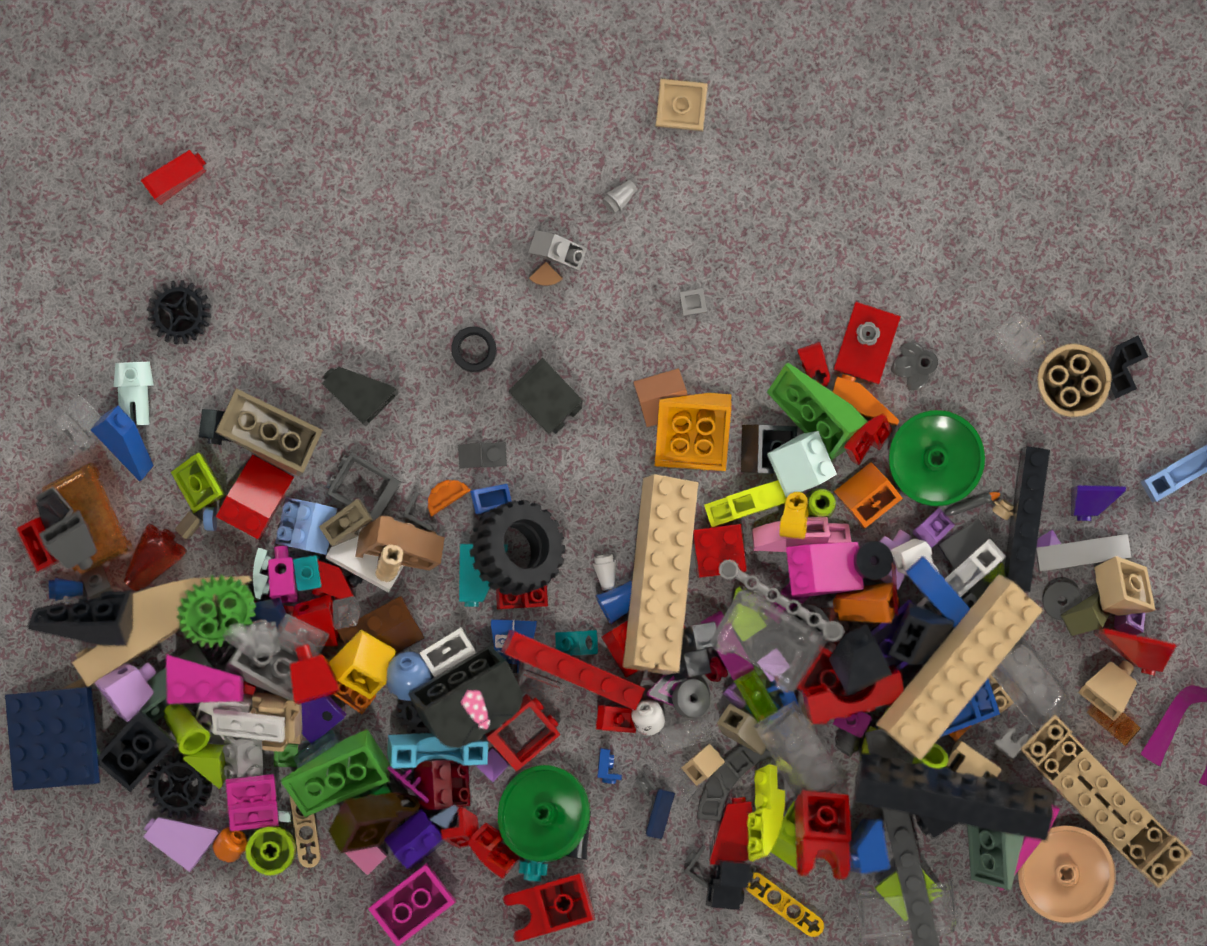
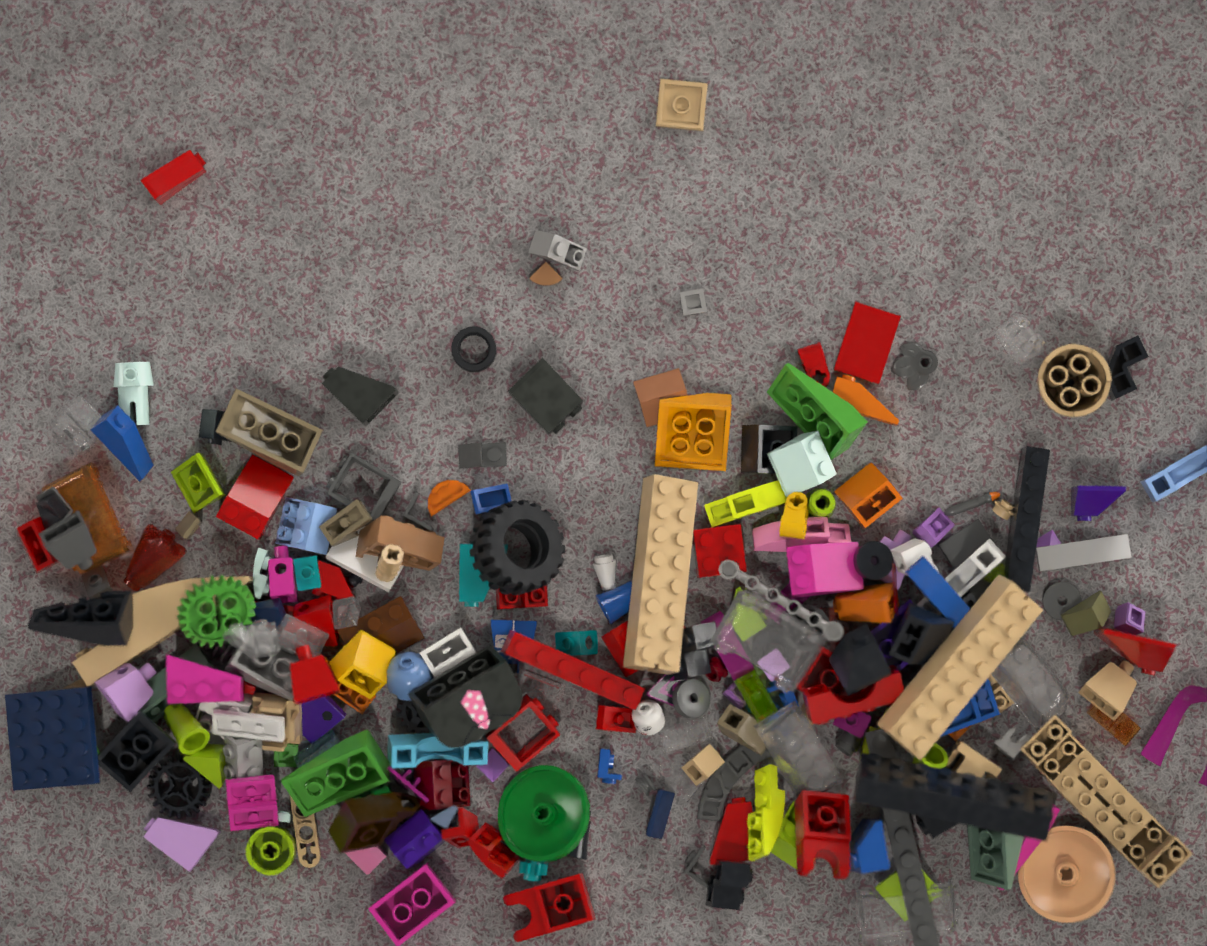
blue cone [49,577,83,601] -> none
black gear [147,280,212,345] -> none
medium blue tile [203,507,217,531] -> none
orange head [212,827,248,863] -> none
light grey cone [602,180,638,214] -> none
yellow beam [745,872,824,937] -> none
red slope [844,414,892,465] -> none
light grey plate [856,322,880,346] -> none
green dish [888,410,985,506] -> none
tan slope [1094,556,1155,616] -> none

